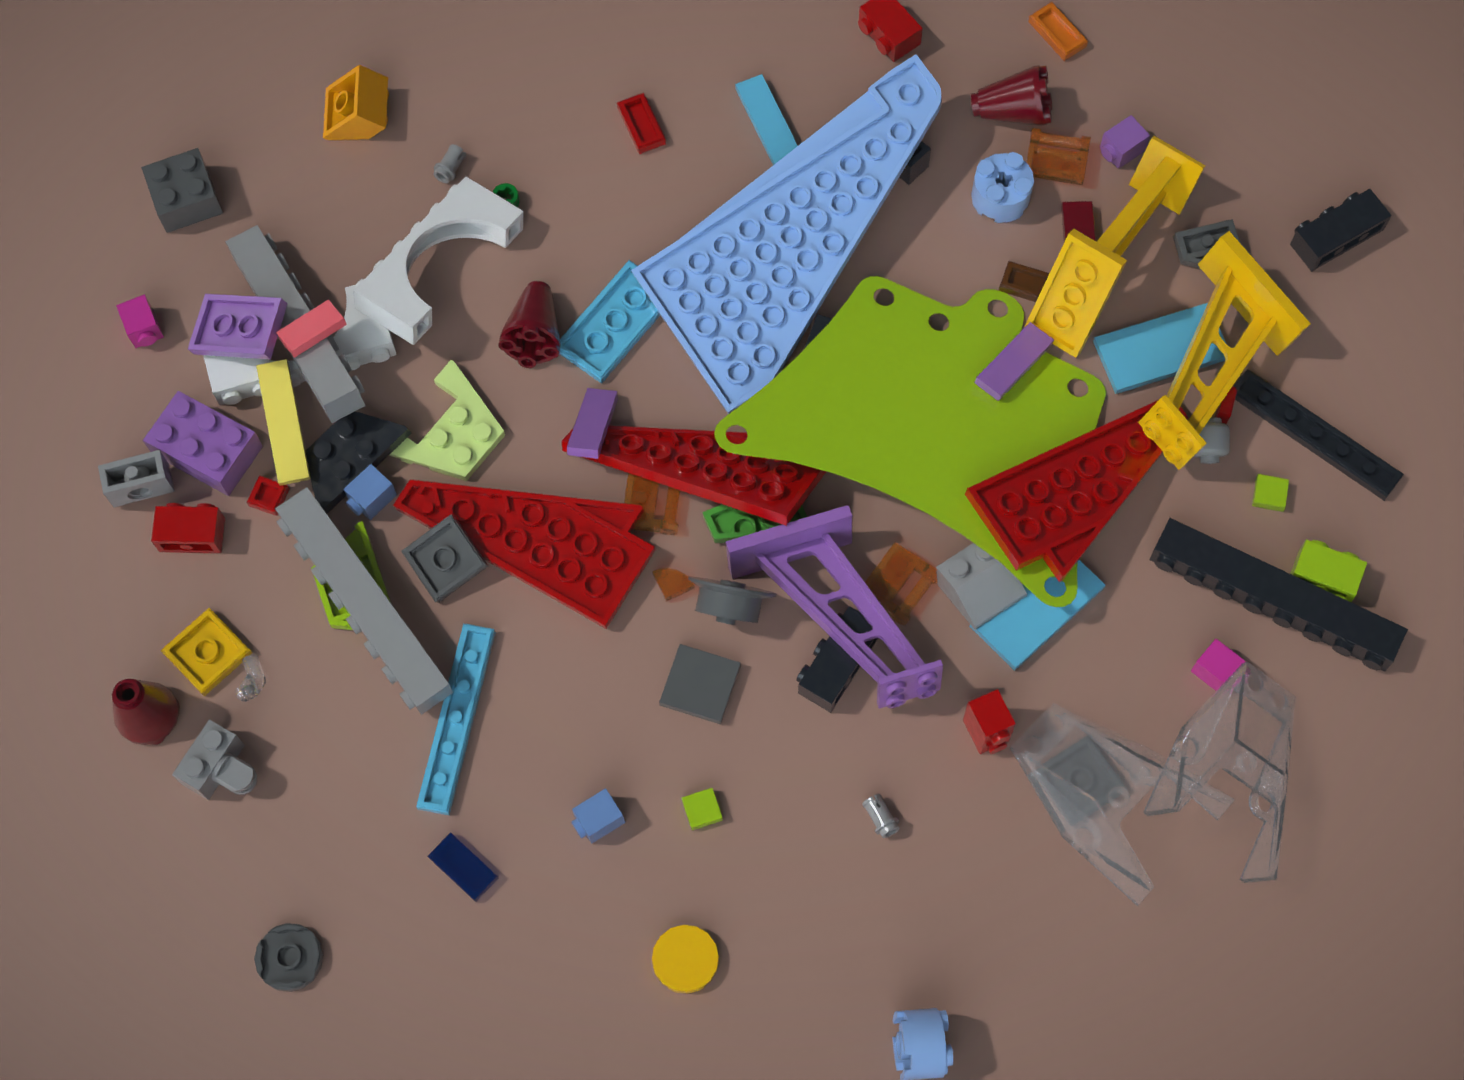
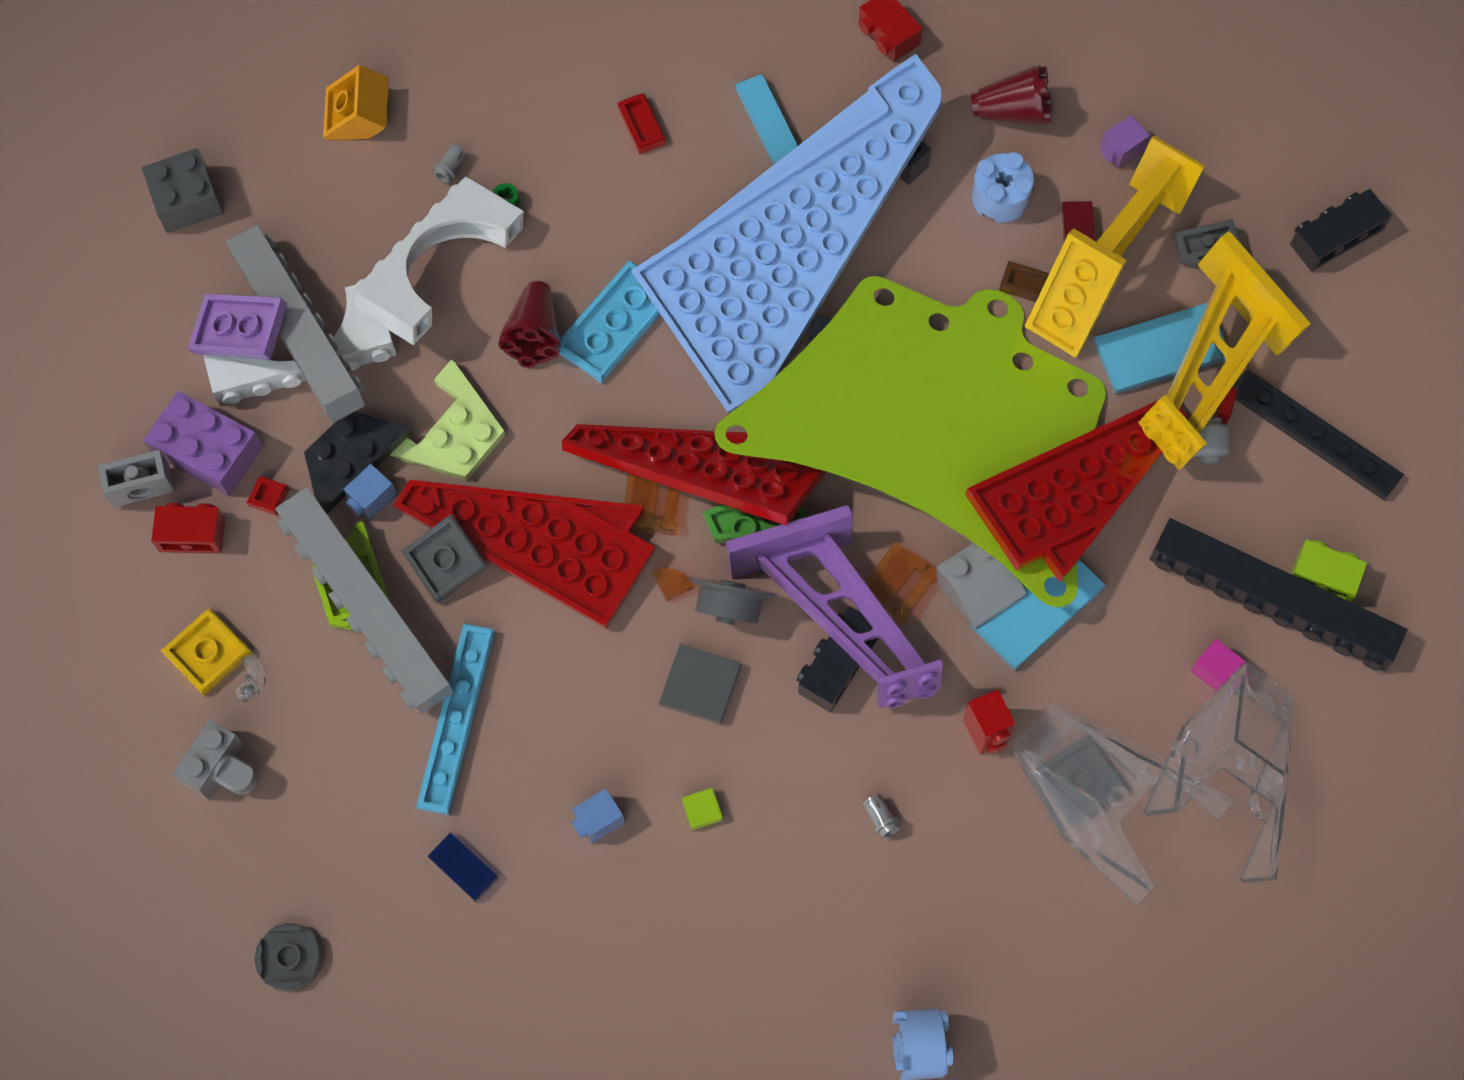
dark red cone [112,678,180,745] -> none
dark pink brick [116,294,164,349] -> none
light yellow tile [256,359,311,486] -> none
coral tile [276,299,347,358] -> none
medium lavender tile [567,388,618,459] -> none
yellow tile [652,925,719,994] -> none
medium lavender tile [974,322,1054,401] -> none
clear orange plate [1026,128,1091,185] -> none
orange tile [1028,2,1088,61] -> none
lime tile [1252,474,1289,512] -> none

